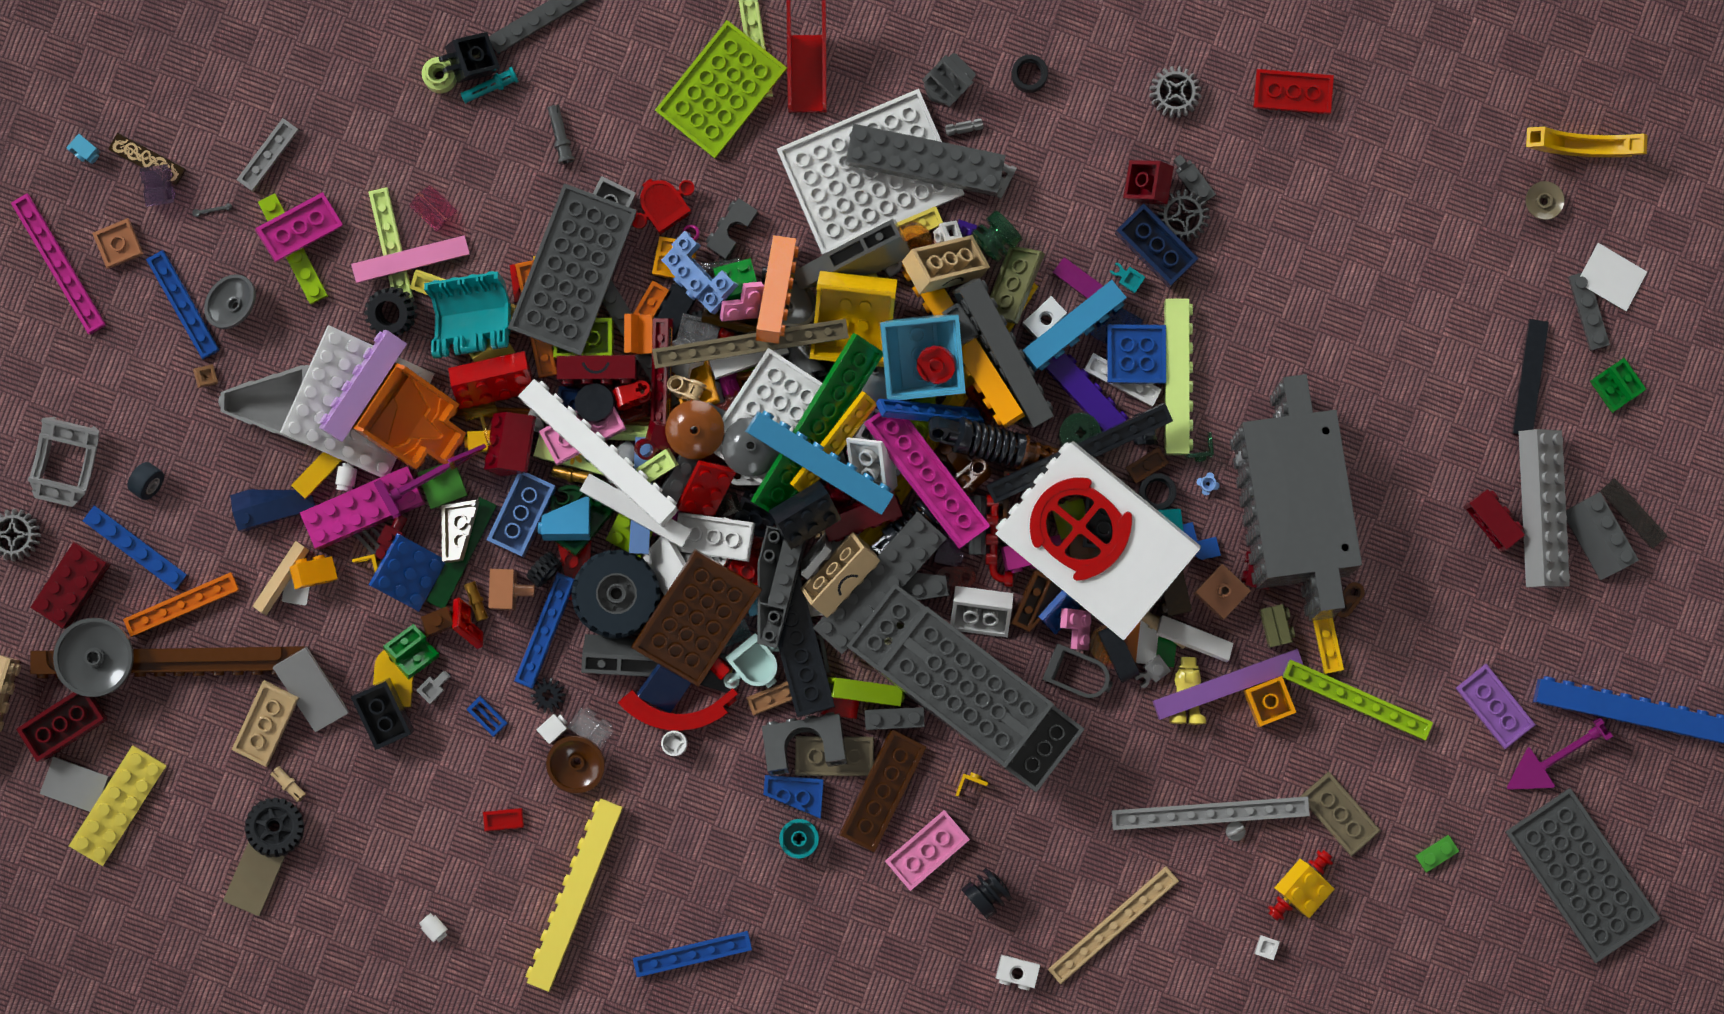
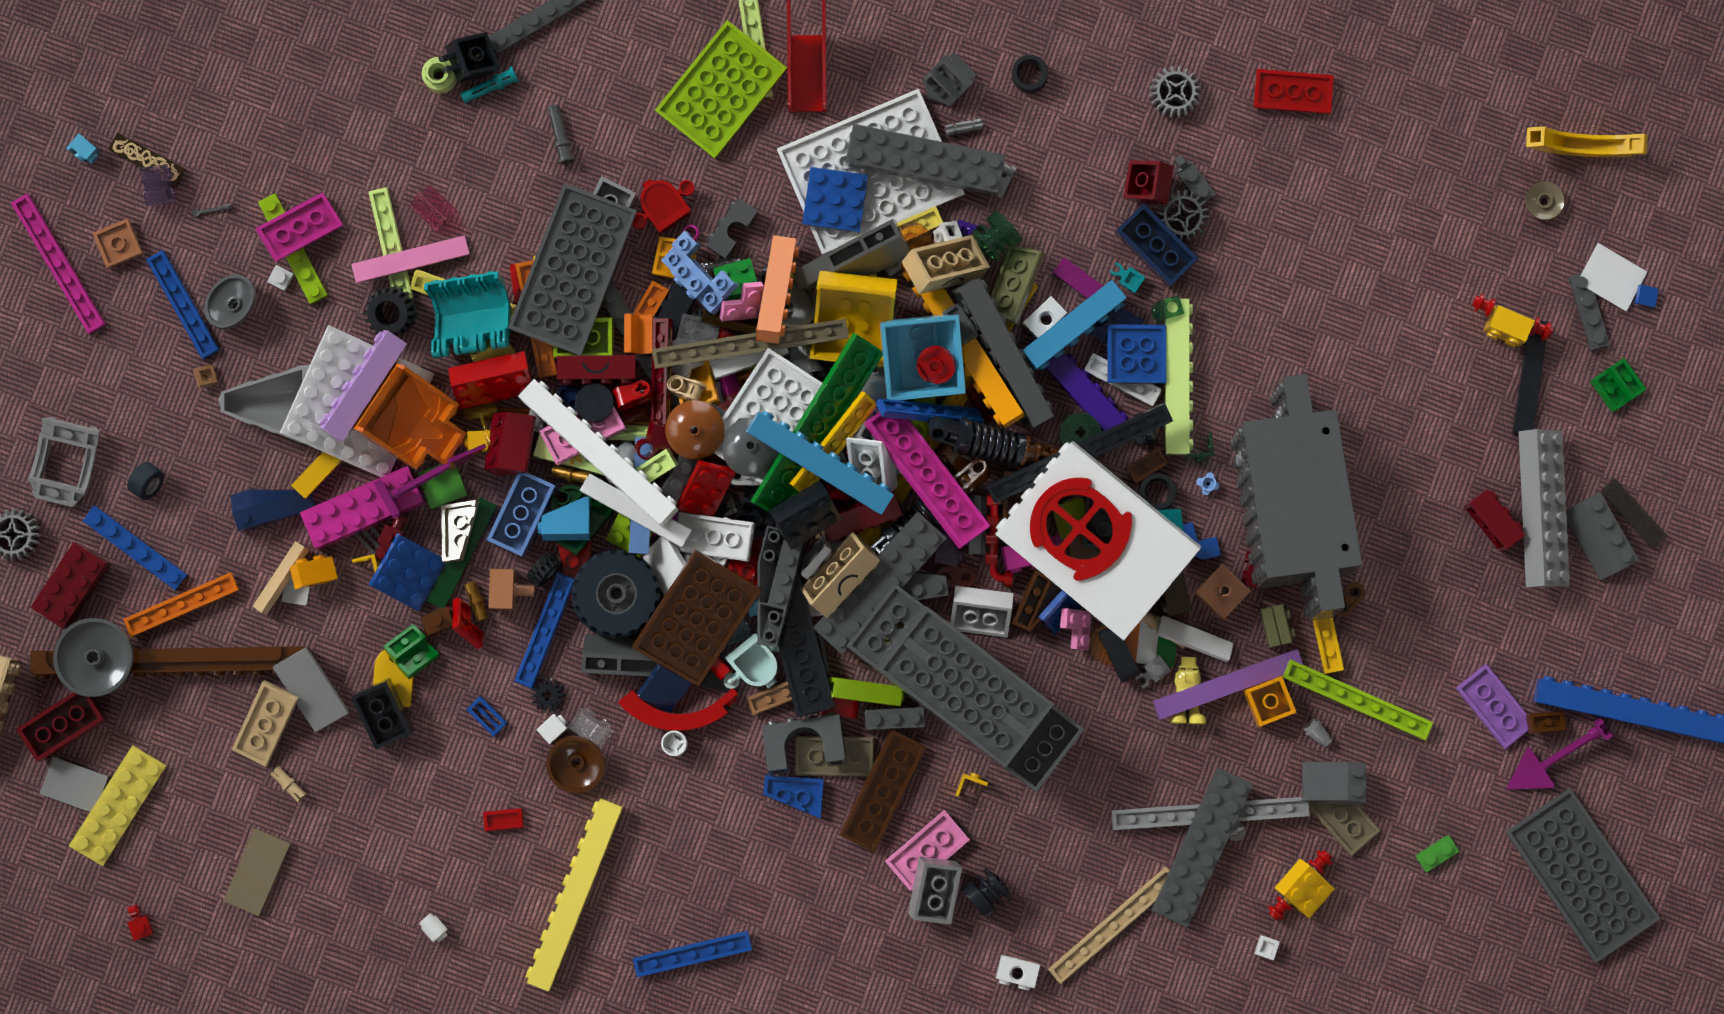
light grey plate [236,118,299,192] -> none
black wheel [245,798,304,857] -> none
white brick [335,463,357,492] -> none
light grey plate [416,671,451,704] -> none
teal brick [779,819,819,859] -> none
dark grey window [1042,644,1113,698] -> none
none -> red plate [127,904,154,941]
none -> white plate [267,265,294,291]
none -> blue plate [802,167,868,233]
none -> light grey brick [908,856,962,925]
none -> clear green bracket [1151,295,1184,324]
none -> dark grey plate [1151,767,1253,927]
none -> dark grey slope [1302,762,1366,807]
none -> light grey cone [1303,719,1332,747]
none -> yellow brick [1471,293,1554,348]
none -> reddish brown plate [1526,711,1567,734]
none -> blue tile [1635,284,1659,308]

